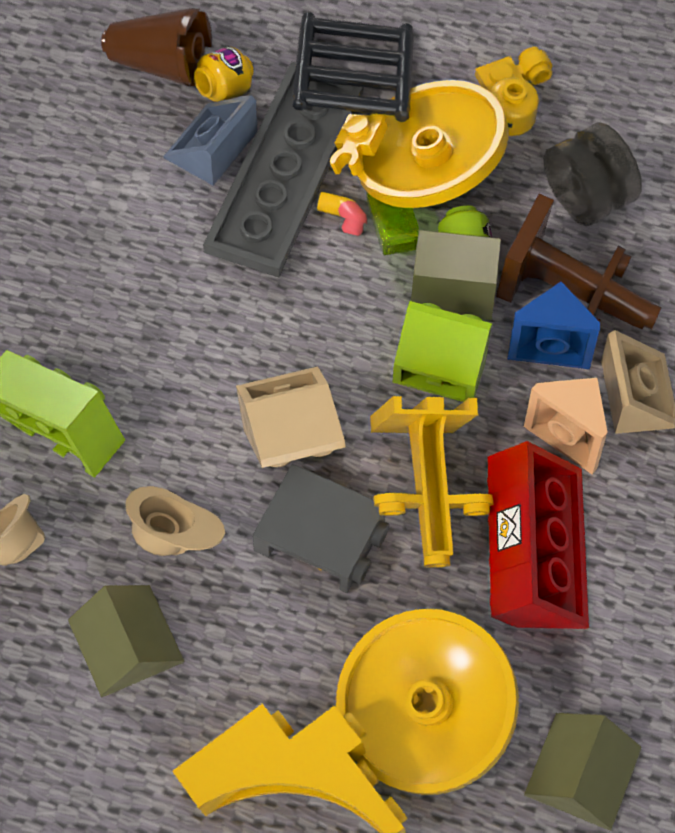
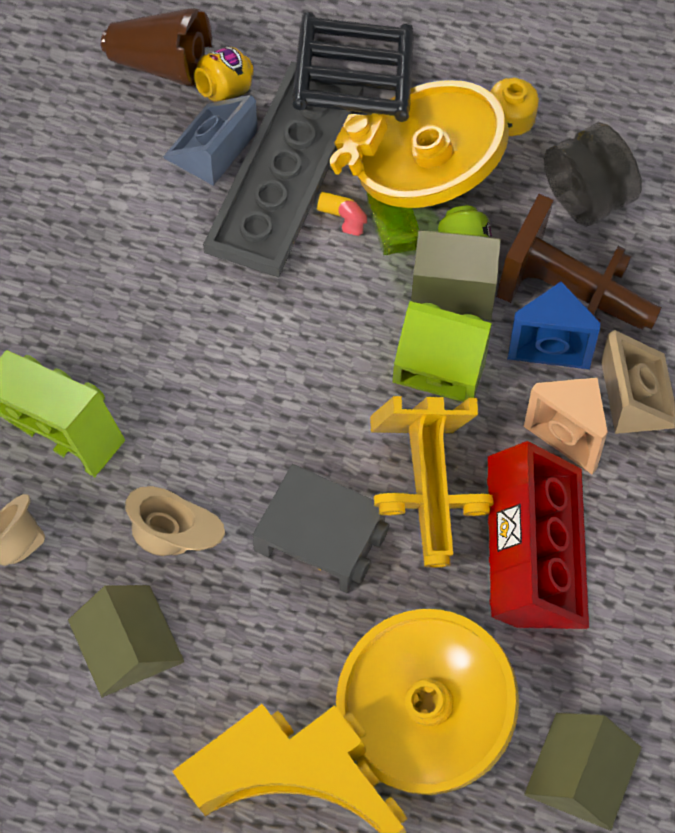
tan slope [236,367,346,468] -> none
yellow plate [475,46,553,92] -> none

